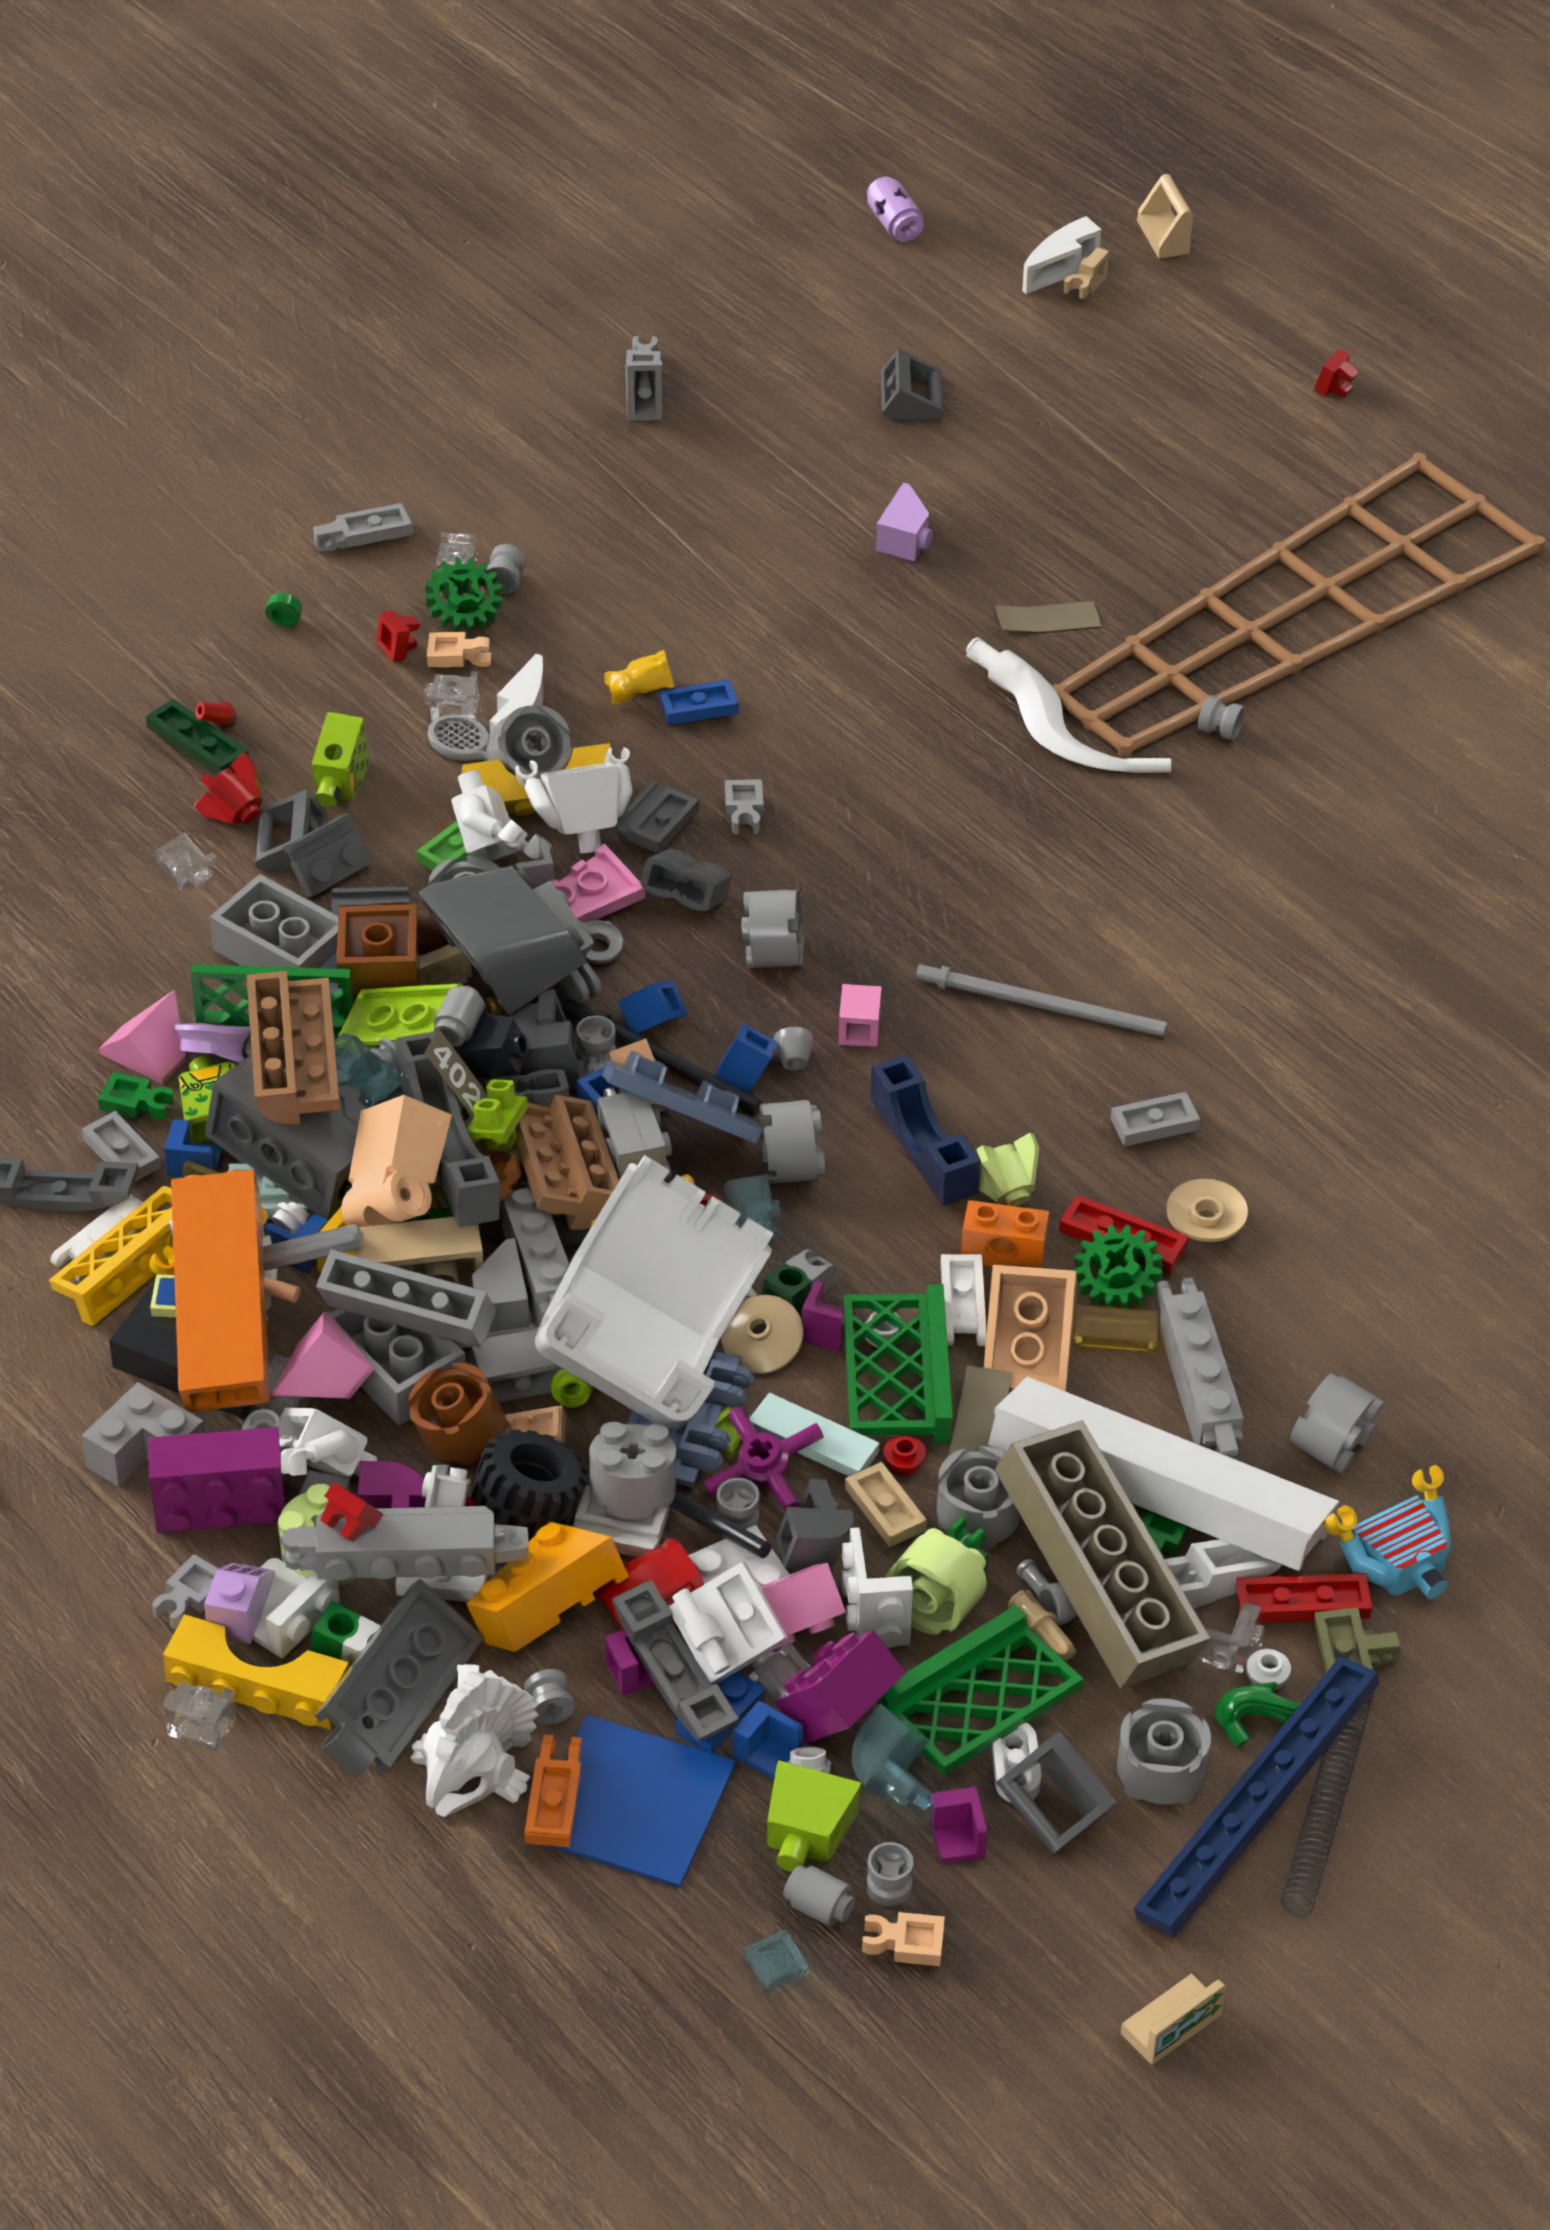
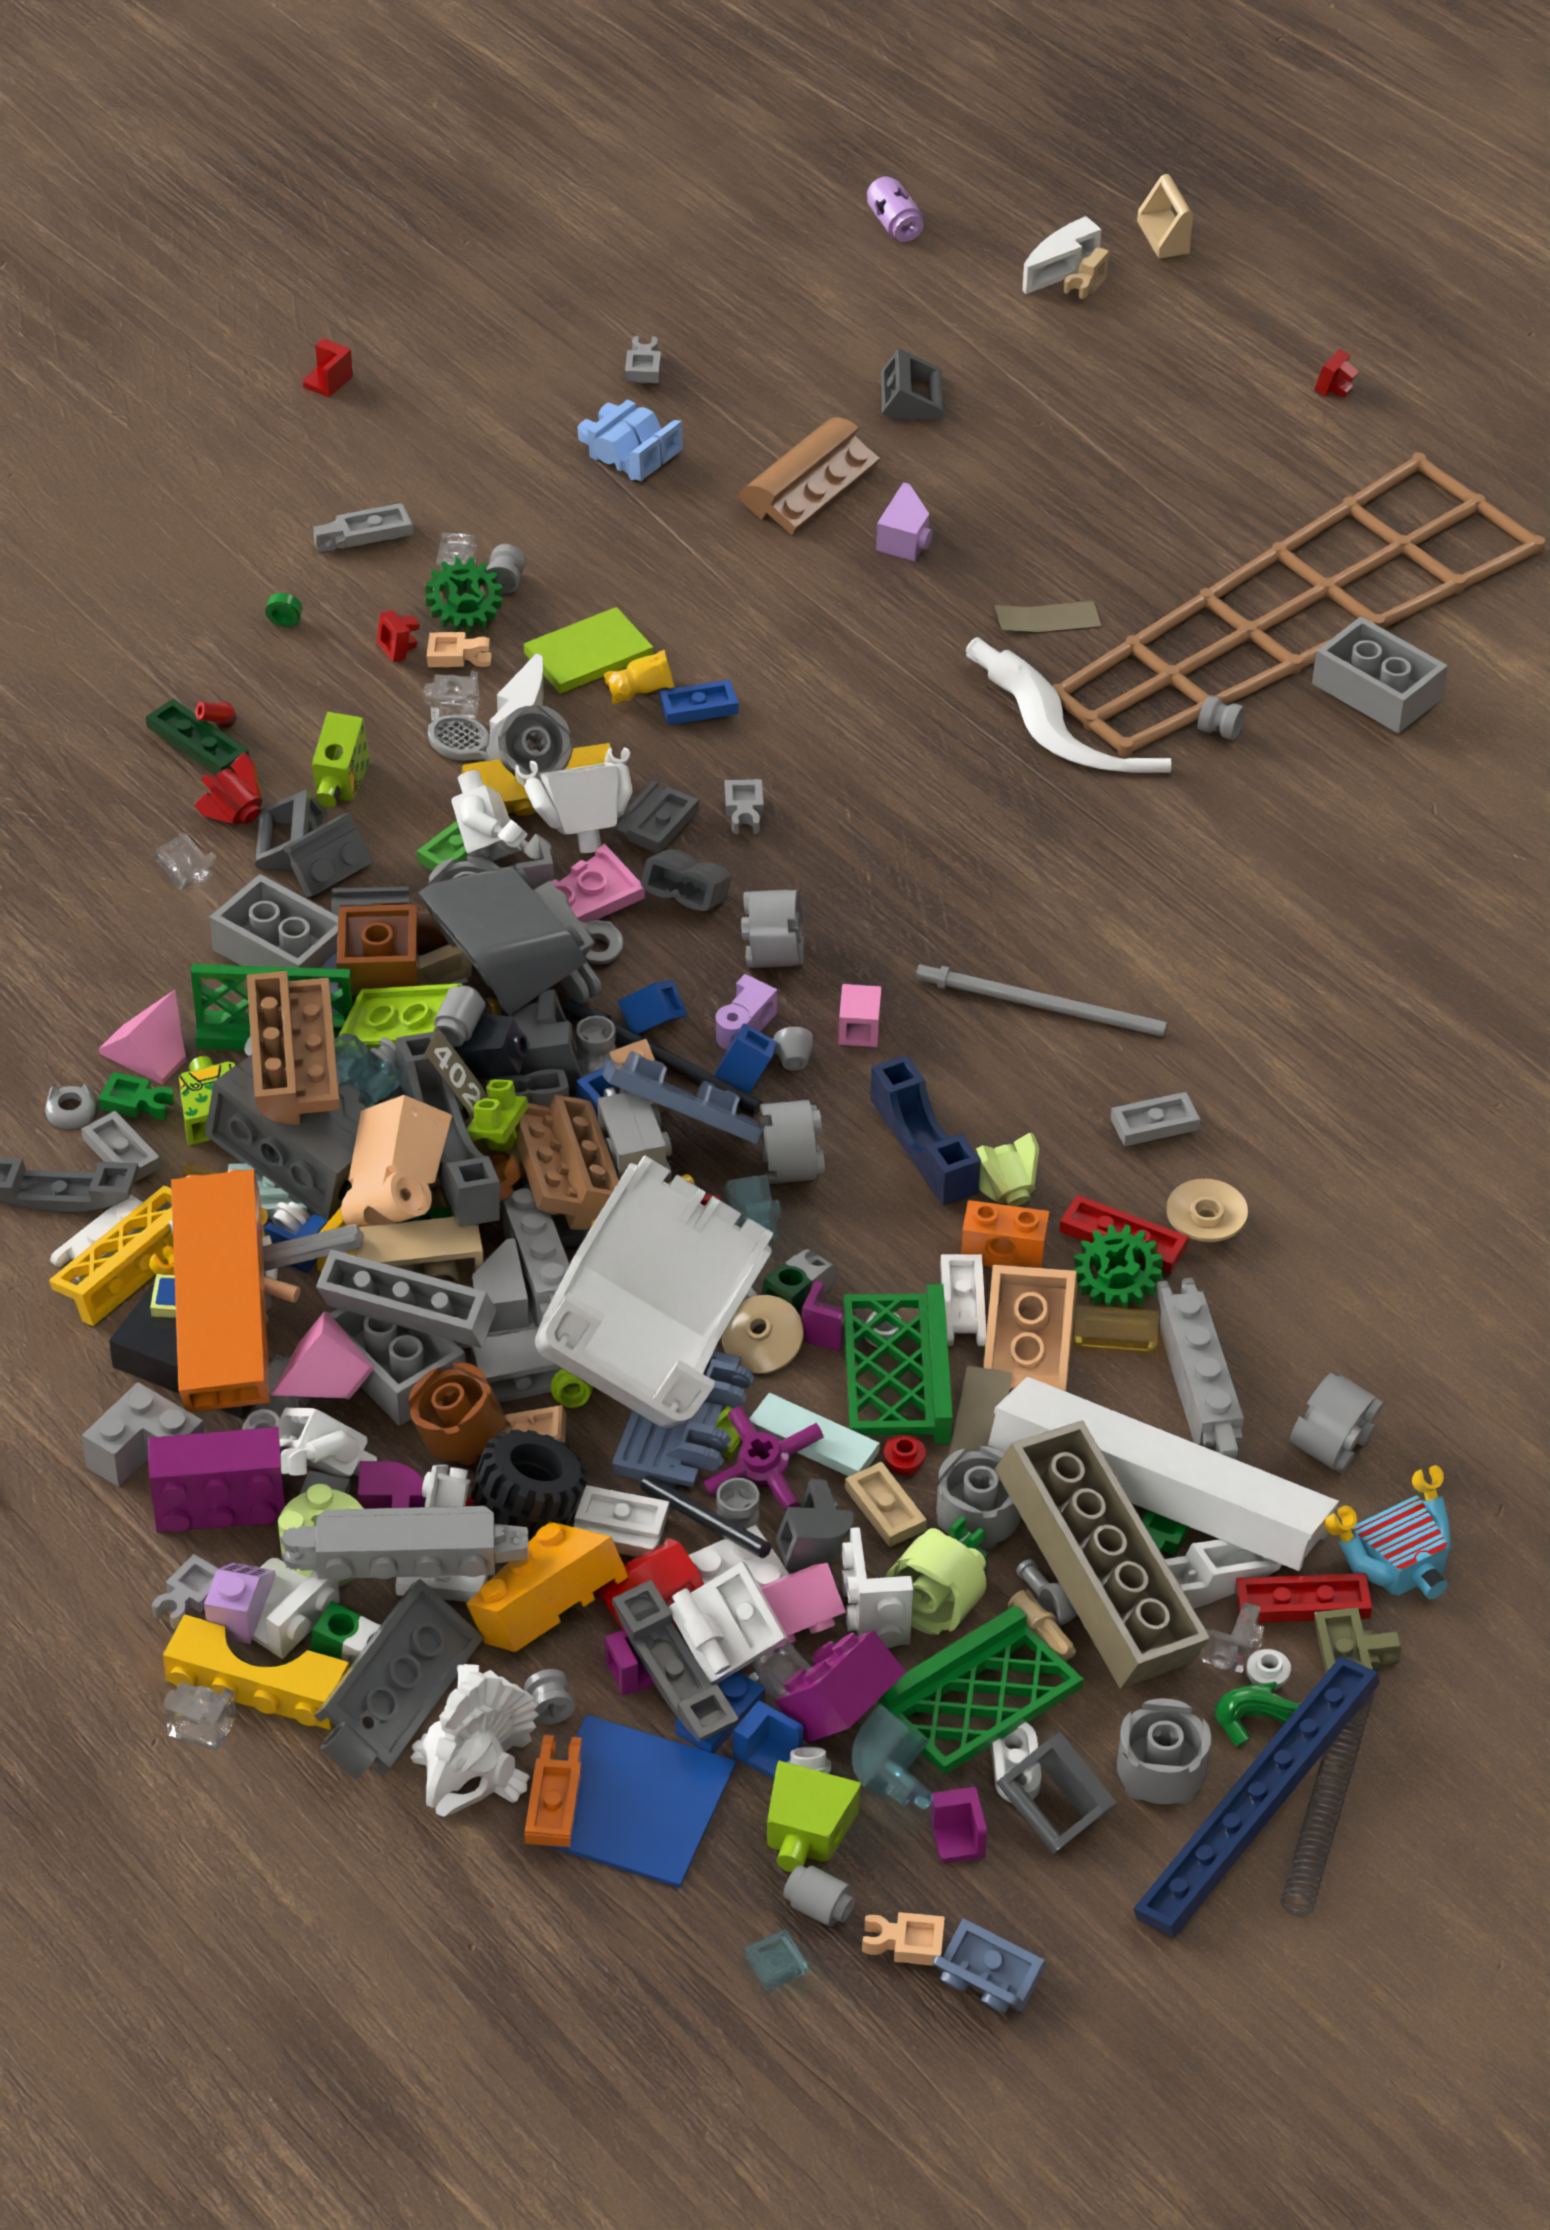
blue panel [165,1120,223,1178] -> none
lavender hat [175,1022,251,1063] -> none
red tile [320,1482,383,1542] -> none
light grey brick [589,1422,676,1519] -> none
light grey slope [626,361,662,421] -> none
light grey wheel [866,1842,914,1907] -> none
tan panel [1121,1973,1226,2065] -> none
none -> light grey piece [45,1084,97,1130]
none -> red panel [303,338,353,398]
none -> lime tile [524,607,654,694]
none -> light blue hips [578,399,683,481]
none -> lavender leg [716,974,777,1050]
none -> medium nougat brick [736,417,880,535]
none -> sand blue bracket [933,1918,1047,2014]
none -> light grey brick [1312,616,1448,734]

